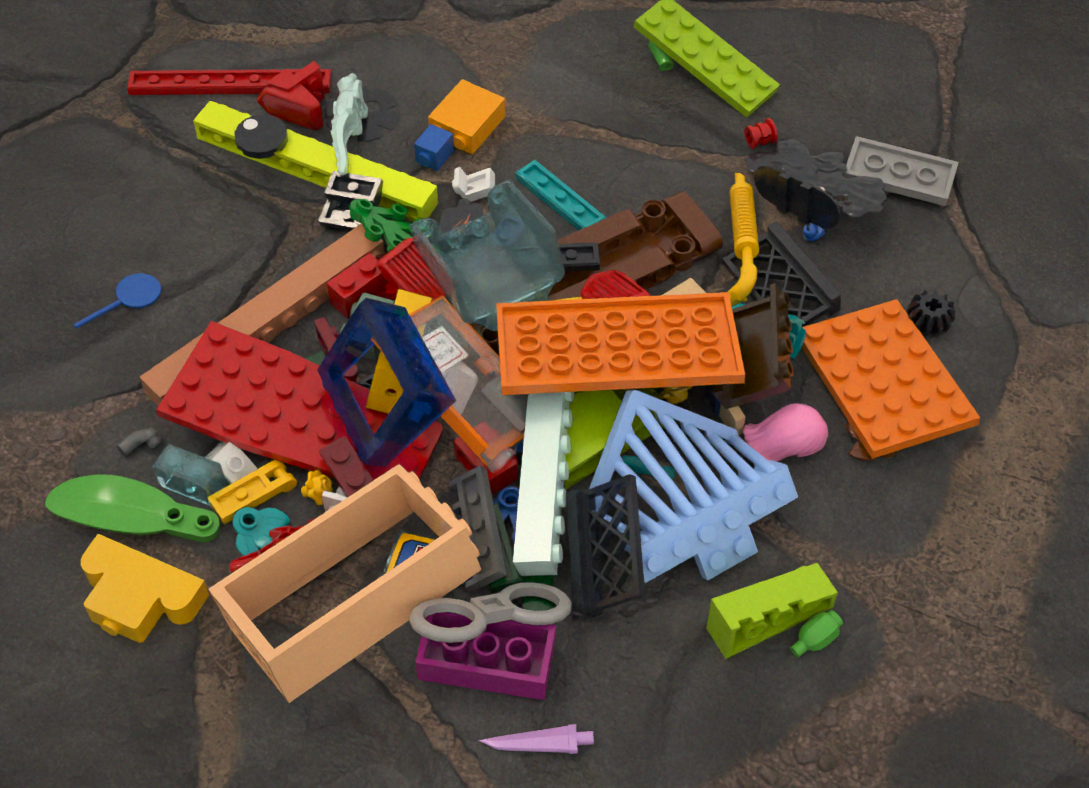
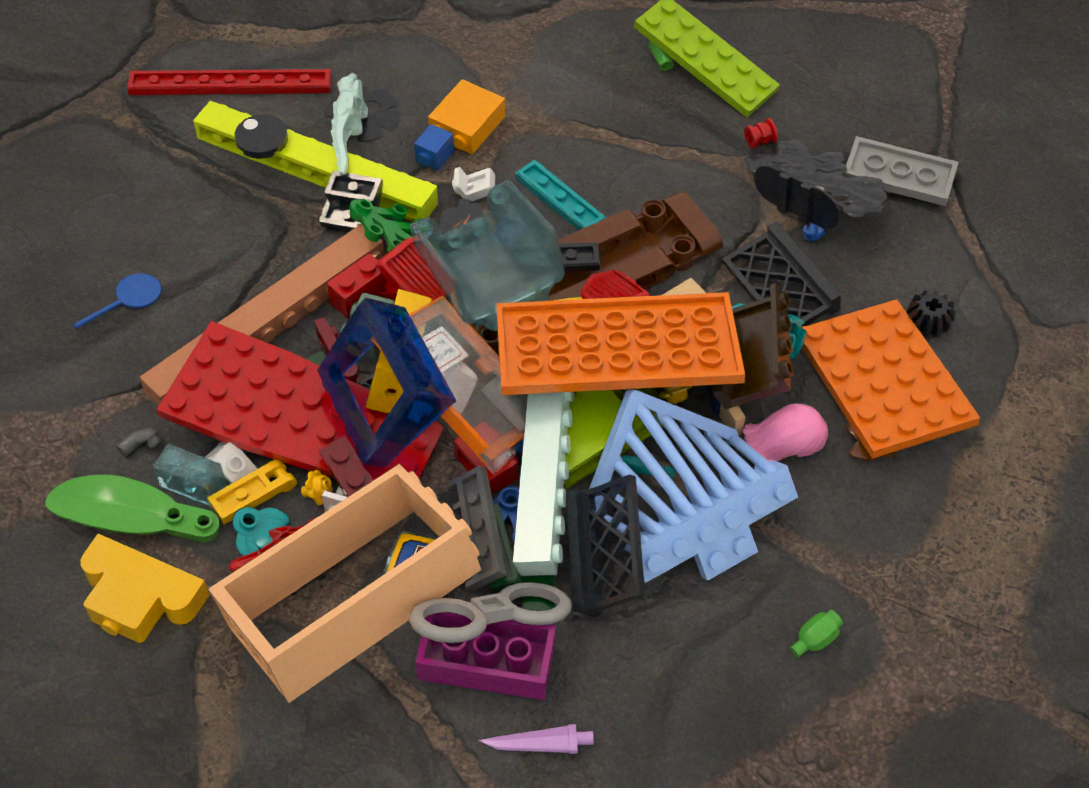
red piece [257,61,325,130] -> none
lime wedge [706,563,838,659] -> none
yellow piece [728,173,759,307] -> none

